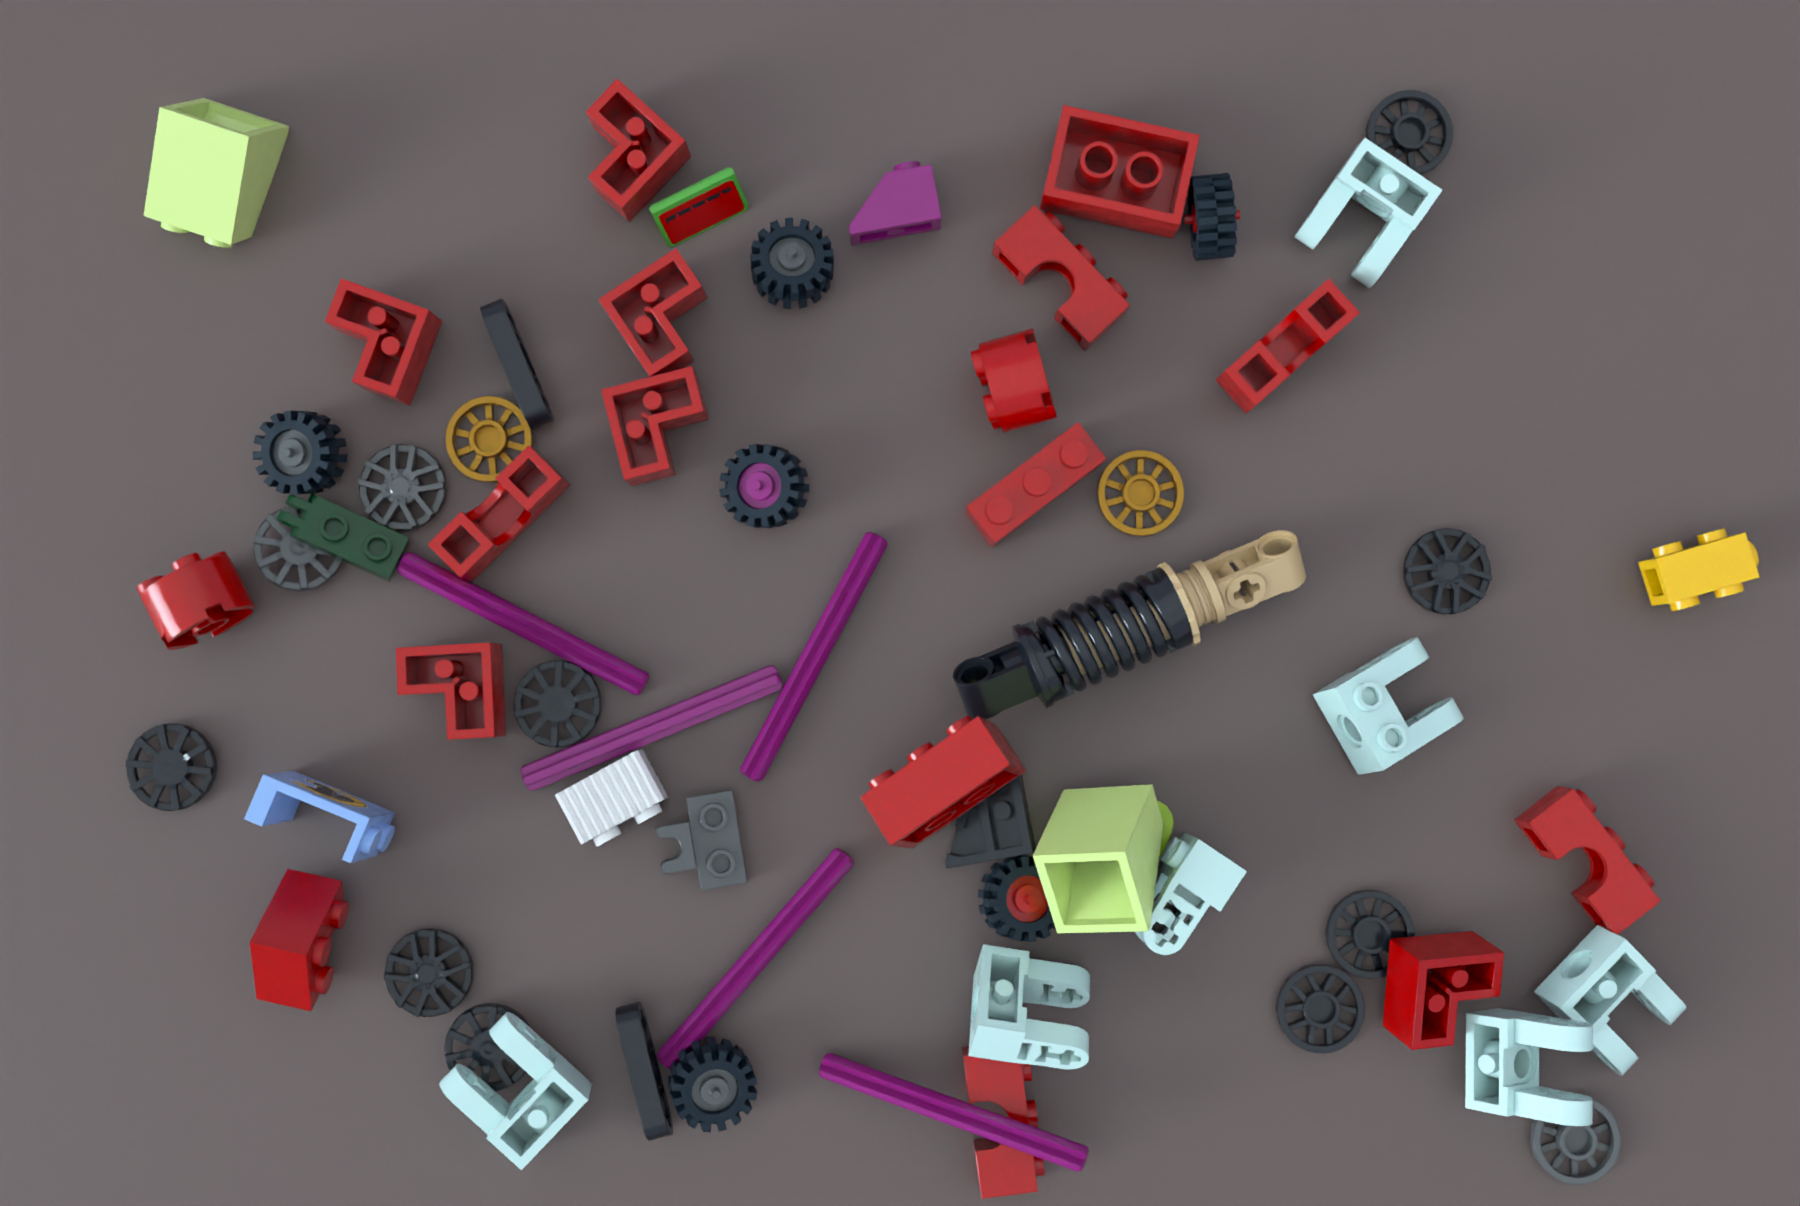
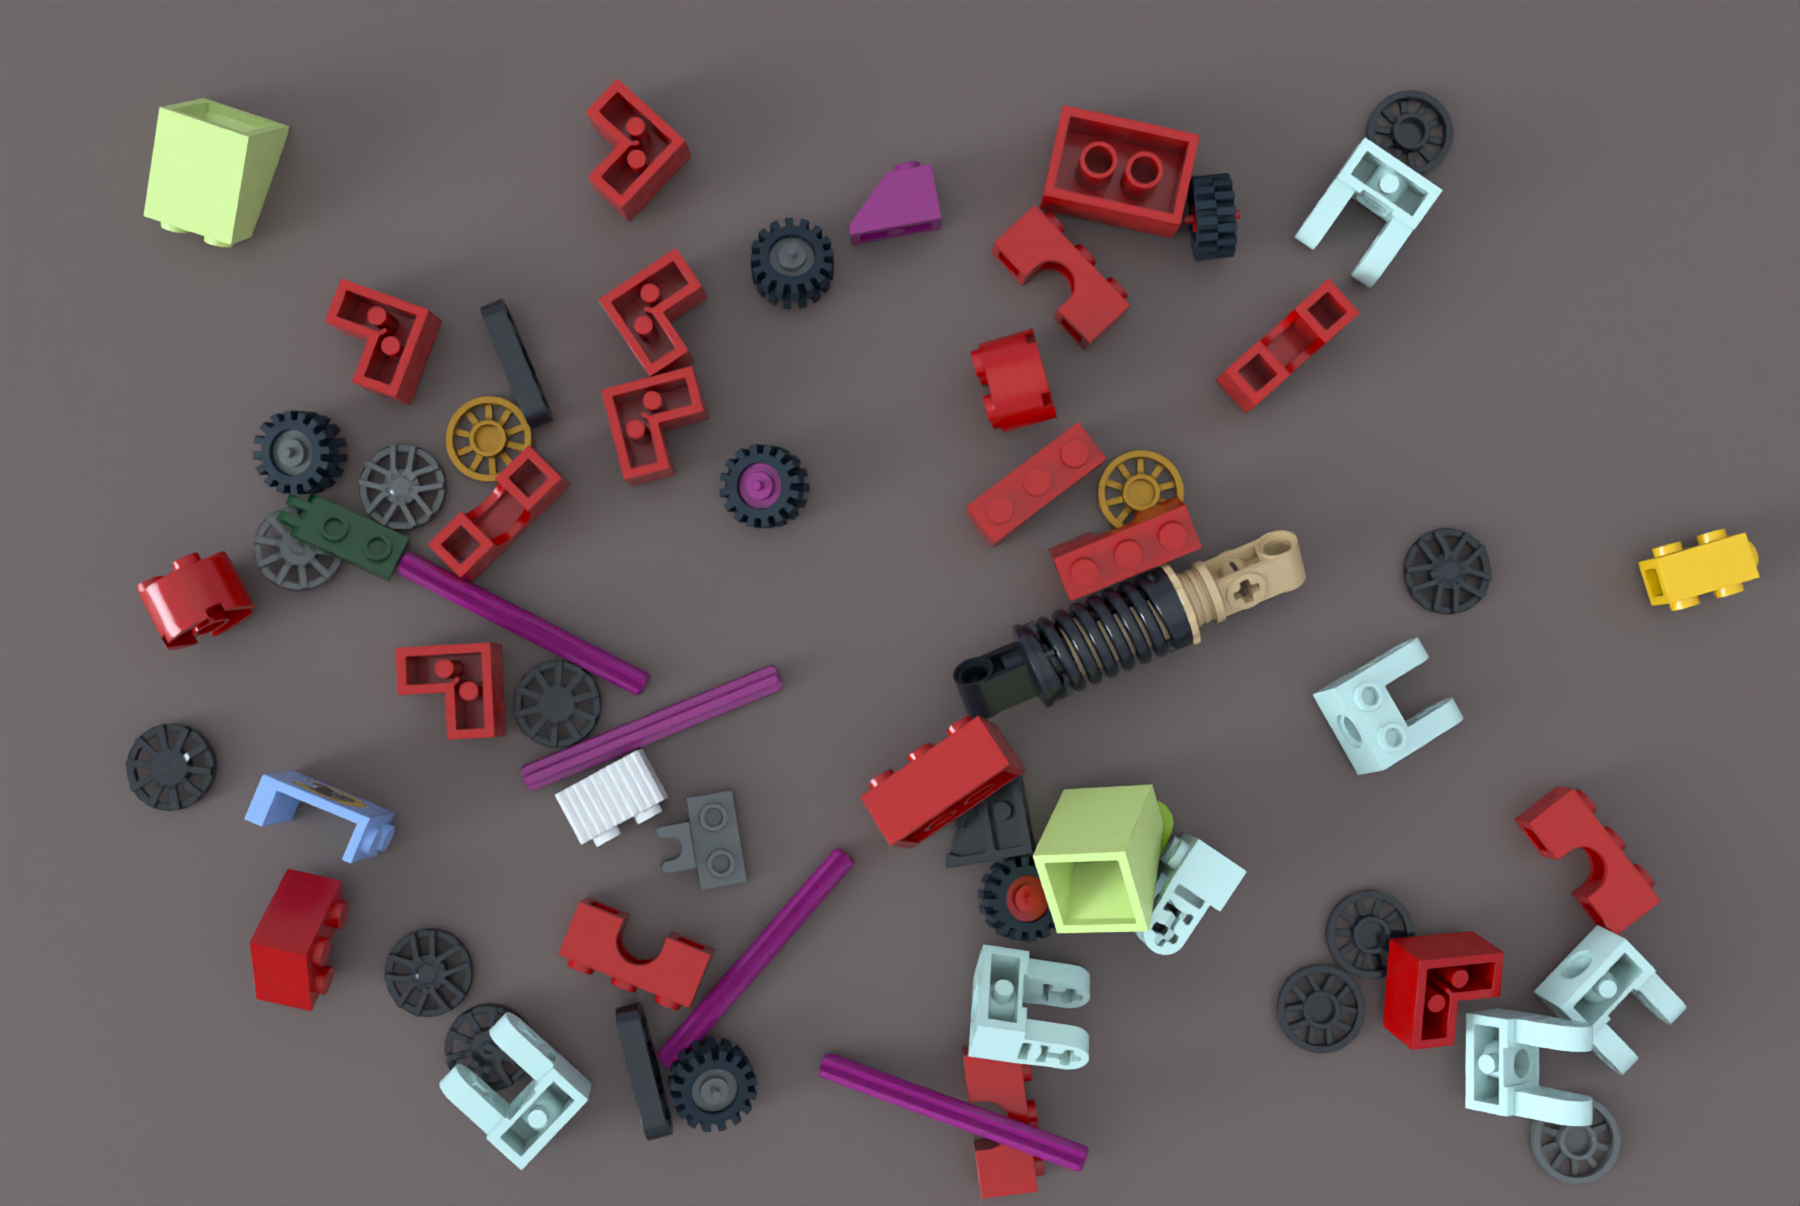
slope [649,167,748,247] -> none
magenta axle [740,531,887,782] -> none
none -> red arch [558,897,715,1010]
none -> red arch [1049,496,1202,601]

